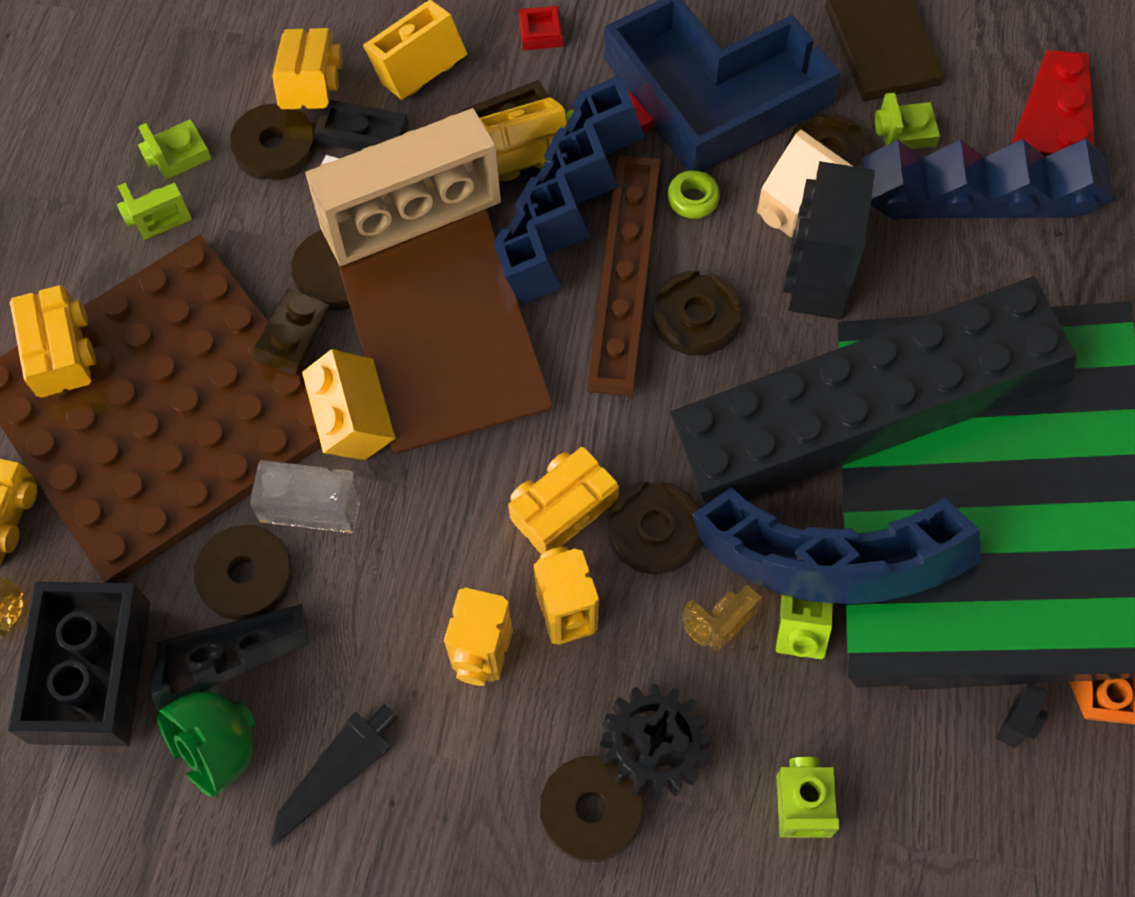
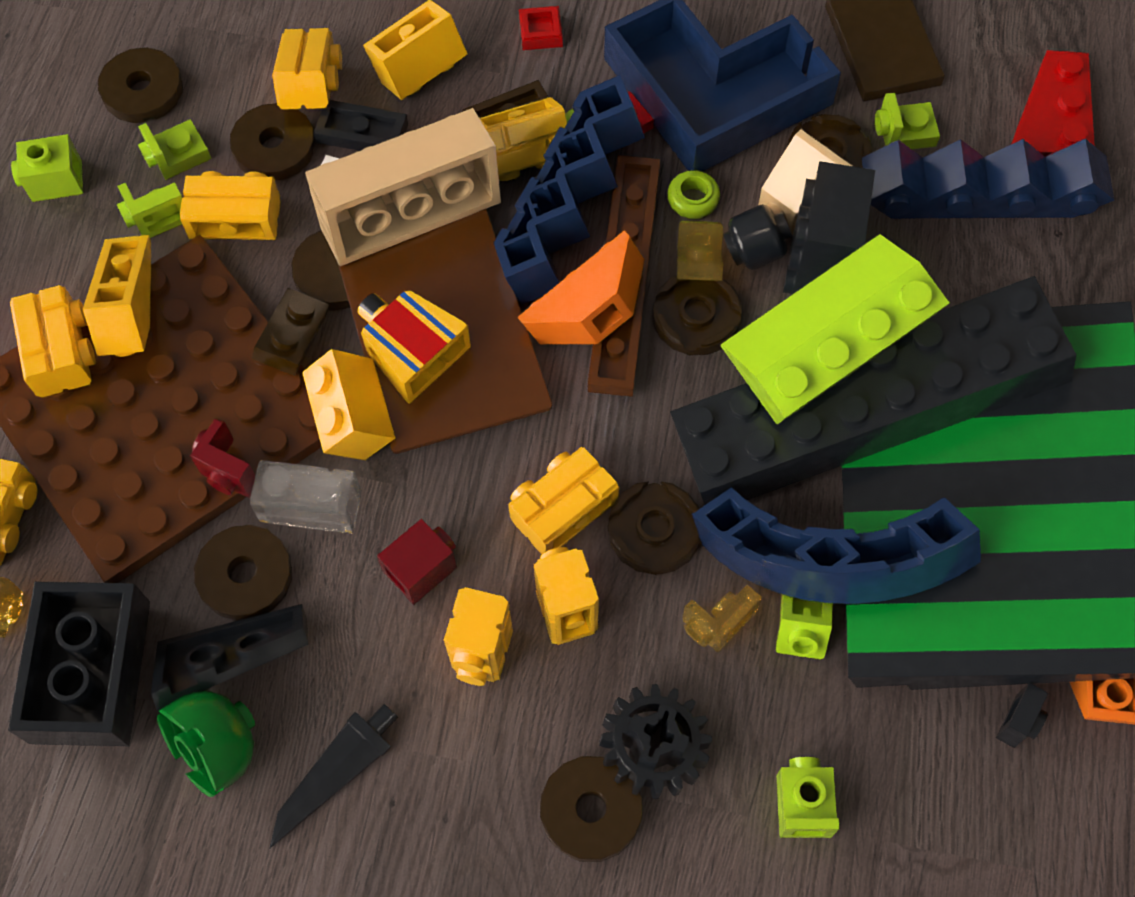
none -> lime brick [11,134,84,202]
none -> yellow slope [83,235,151,357]
none -> dark brown tile [98,47,183,123]
none -> yellow brick [180,171,281,240]
none -> dark red bracket [190,418,259,498]
none -> torso [358,291,471,404]
none -> dark red brick [377,518,457,605]
none -> orange slope [517,230,645,345]
none -> clear yellow bracket [676,220,723,281]
none -> lime slope [721,234,950,425]
none -> black head [723,204,793,270]

